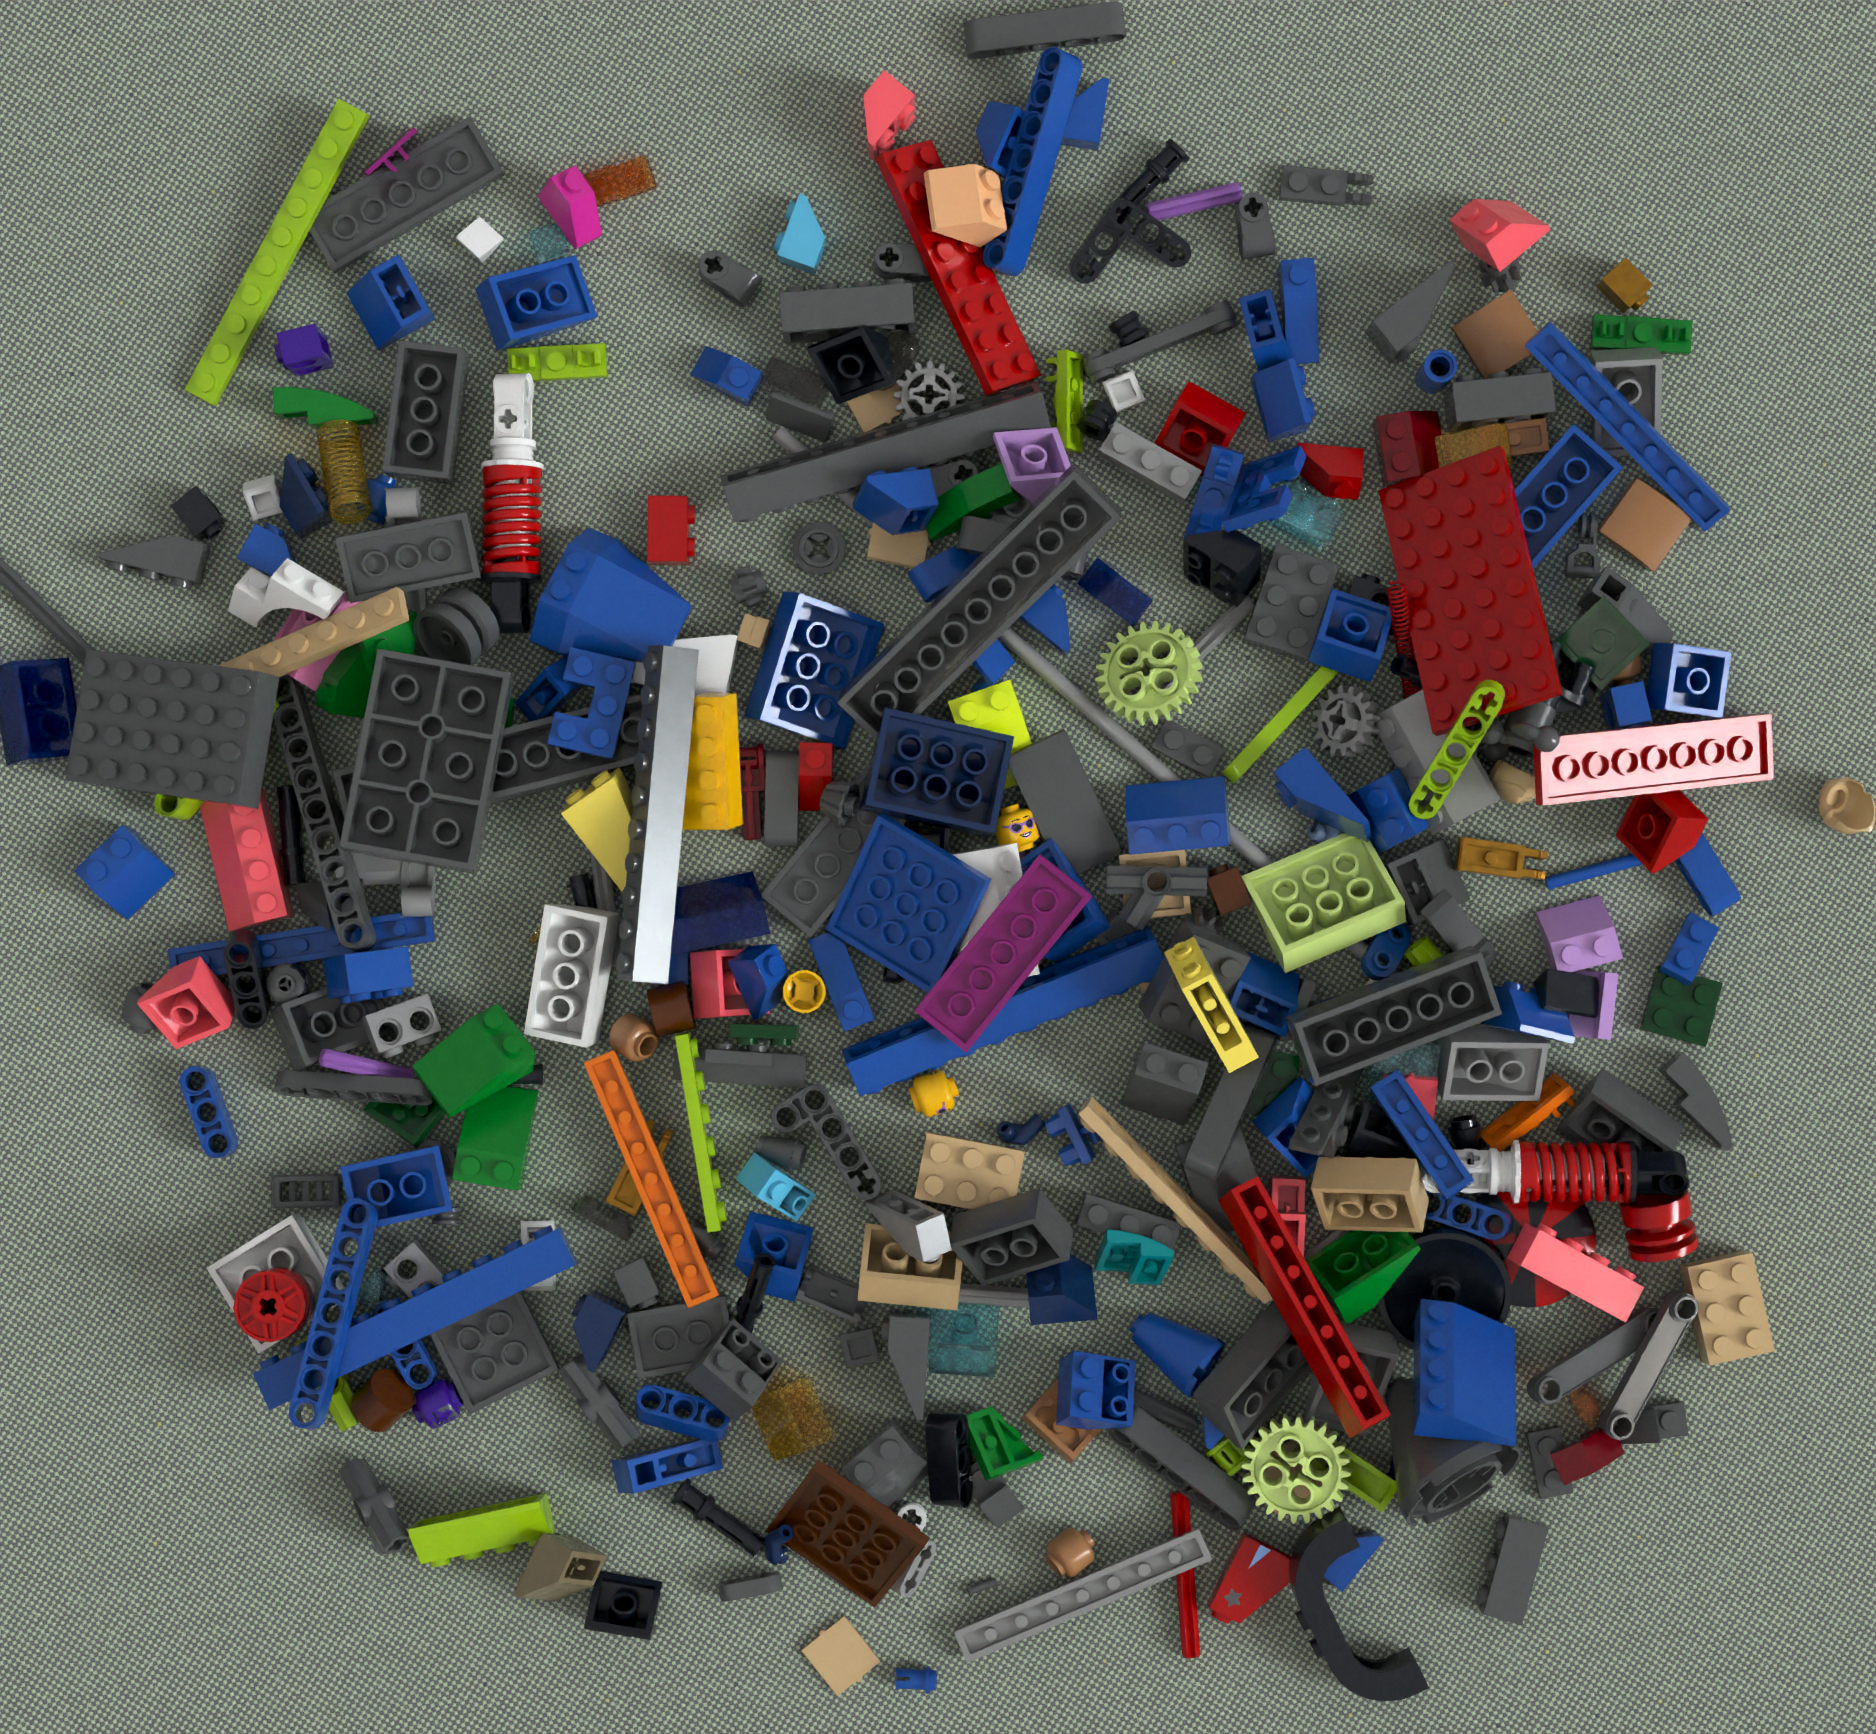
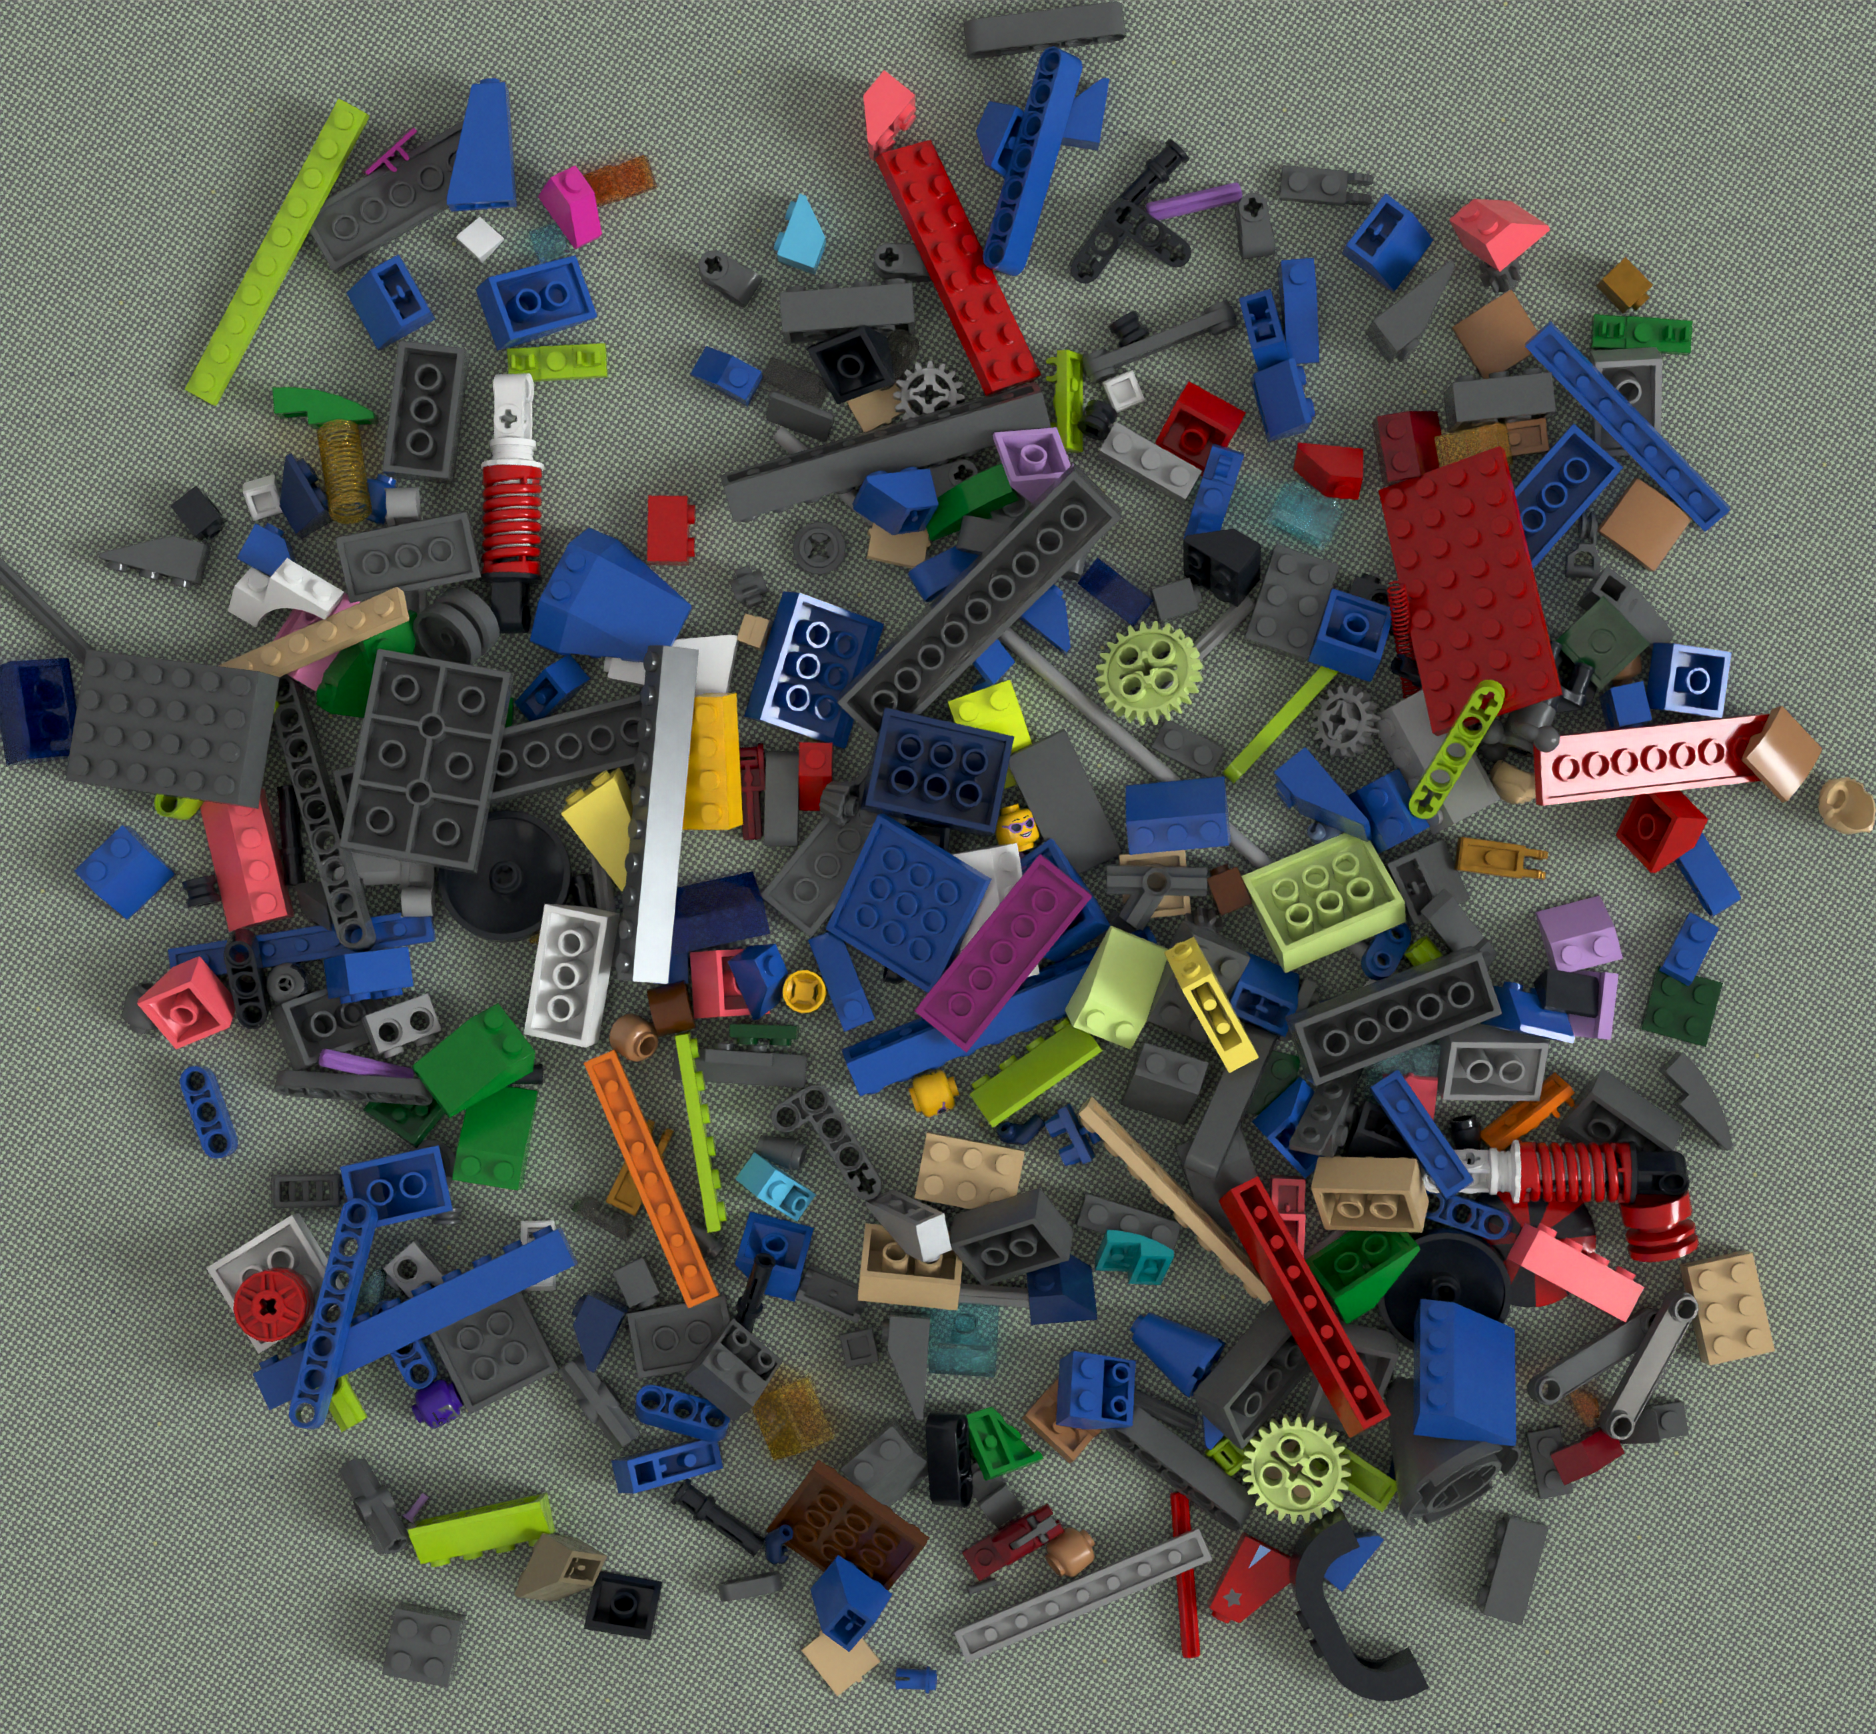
dark purple brick [274,323,334,377] -> none
reddish brown piece [351,1369,414,1432] -> none
blue plate [547,647,636,760] -> none
light grey beam [890,1539,936,1598] -> none
white bush [898,1502,927,1531] -> none
light nougat slope [924,164,1007,248] -> none
blue plate [1221,446,1306,532] -> none
blue pin [1415,349,1457,394] -> none
blue bar [1545,854,1643,890] -> none
none -> black wheel [182,875,220,909]
none -> dark grey brick [382,1602,466,1688]
none -> lavender piece [403,1493,429,1524]
none -> black dish [438,810,572,943]
none -> blue slope [447,78,517,212]
none -> blue slope [810,1555,893,1652]
none -> dark red plate [962,1502,1065,1582]
none -> lime slope [969,1017,1102,1128]
none -> yellowish green slope [1065,926,1168,1050]
none -> dark grey brick [1150,578,1202,624]
none -> blue slope [1342,193,1434,293]
none -> medium nougat slope [1741,706,1822,803]

